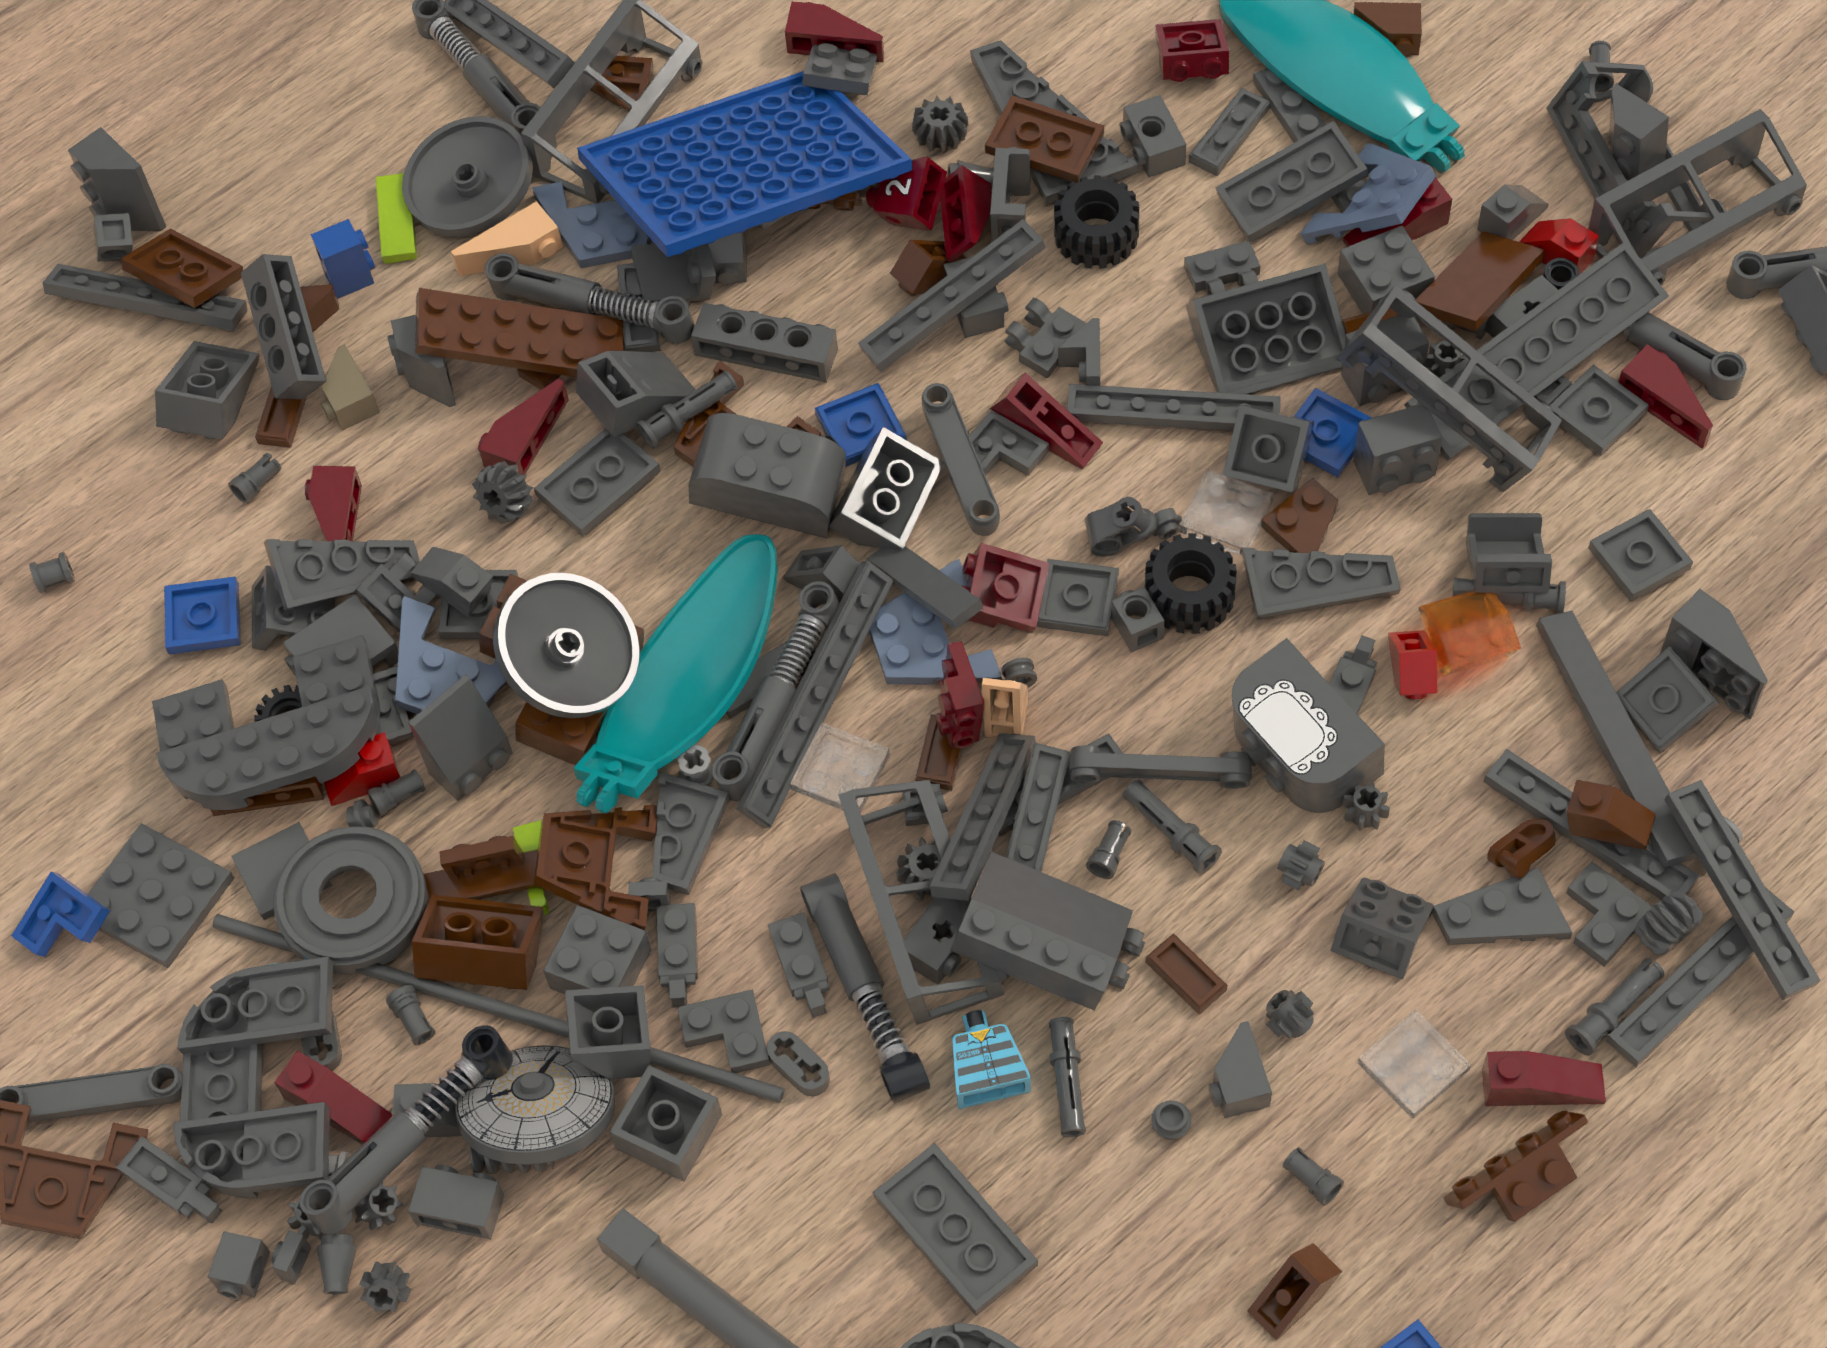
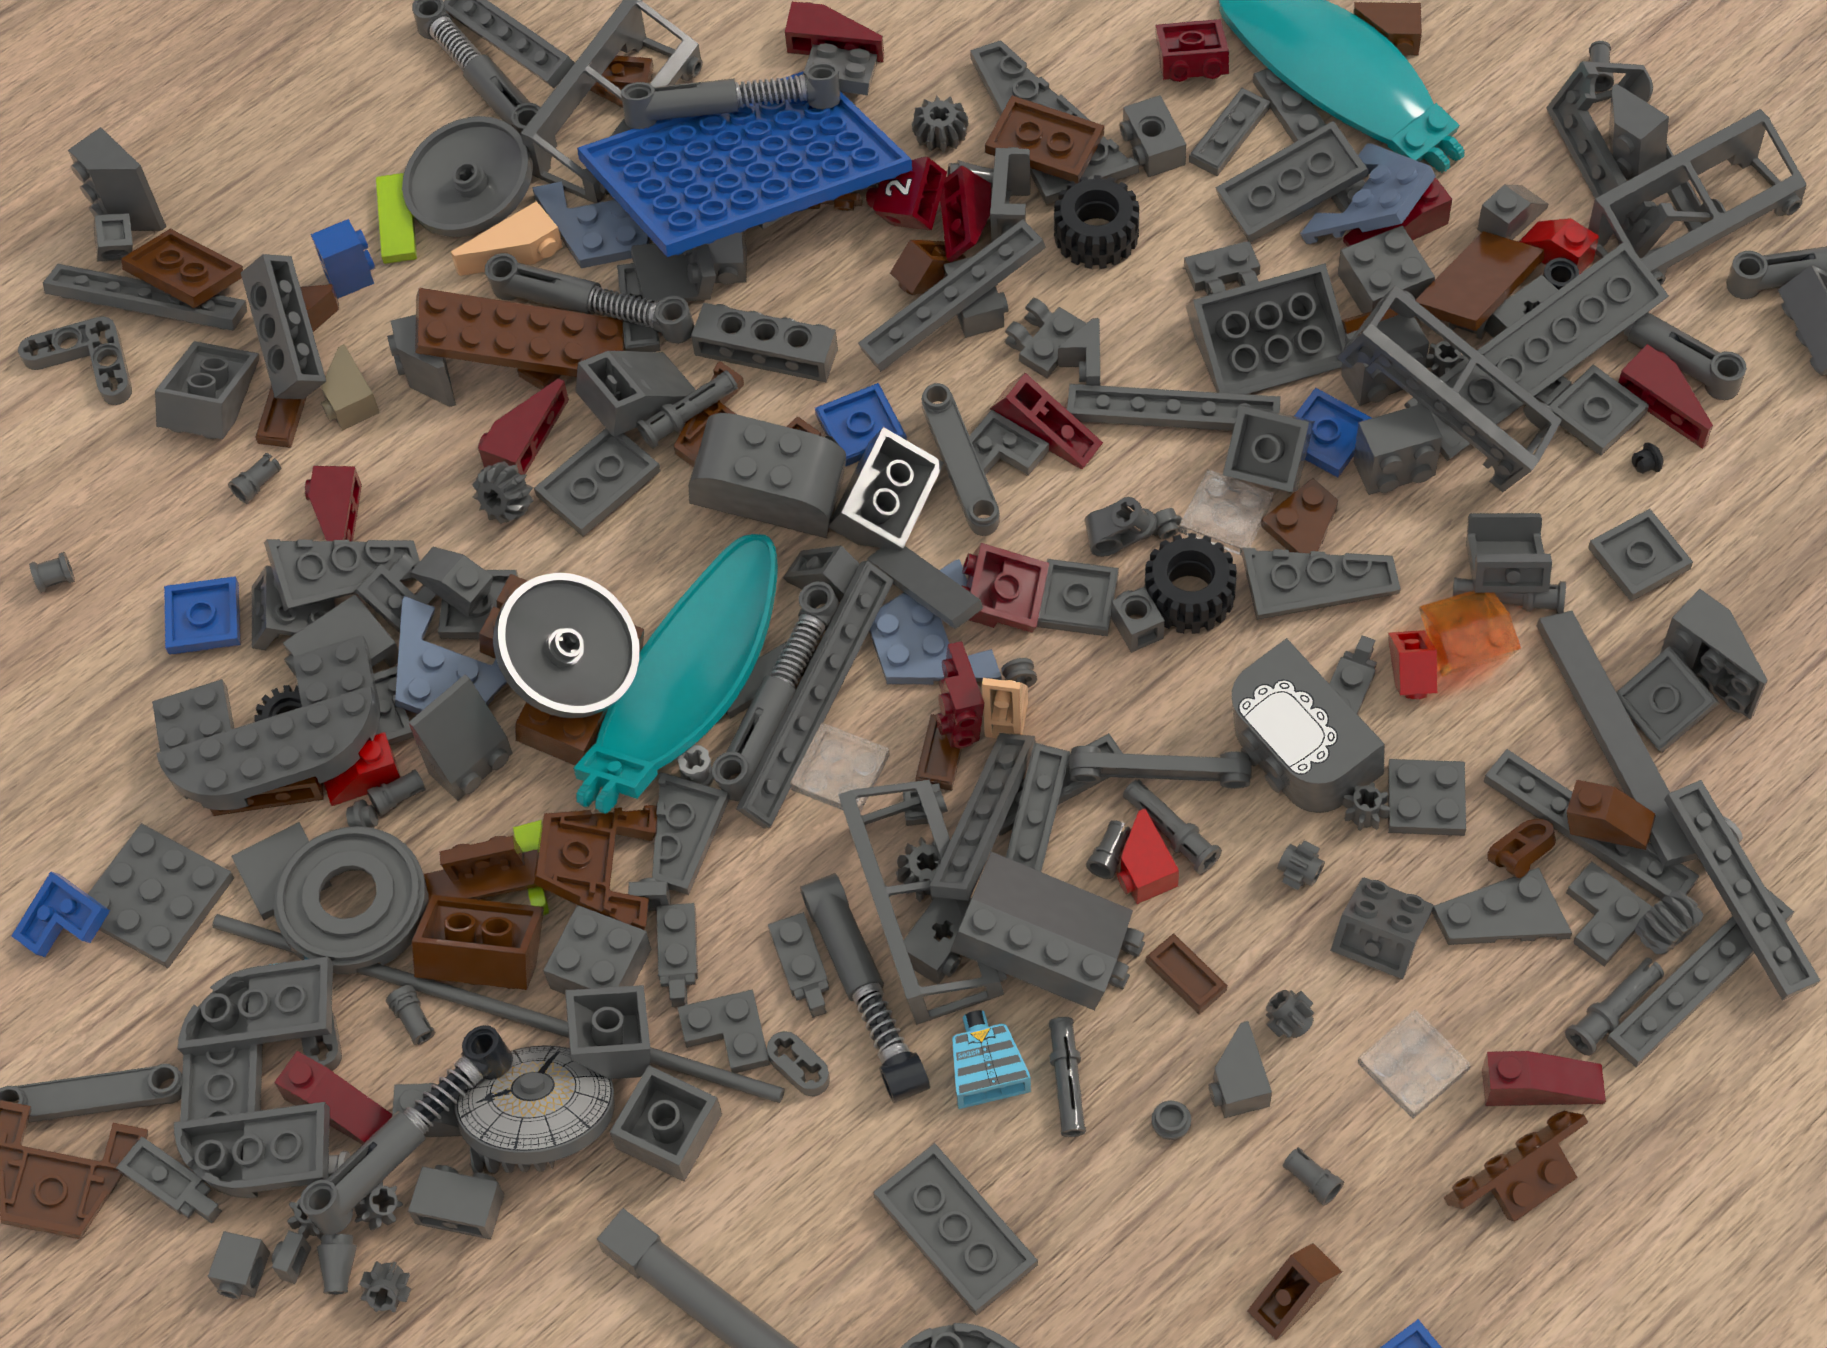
none -> dark grey beam [18,316,132,405]
none -> dark grey piece [621,62,840,129]
none -> red slope [1117,809,1179,904]
none -> dark grey plate [1388,759,1466,836]
none -> black piece [1632,442,1663,474]

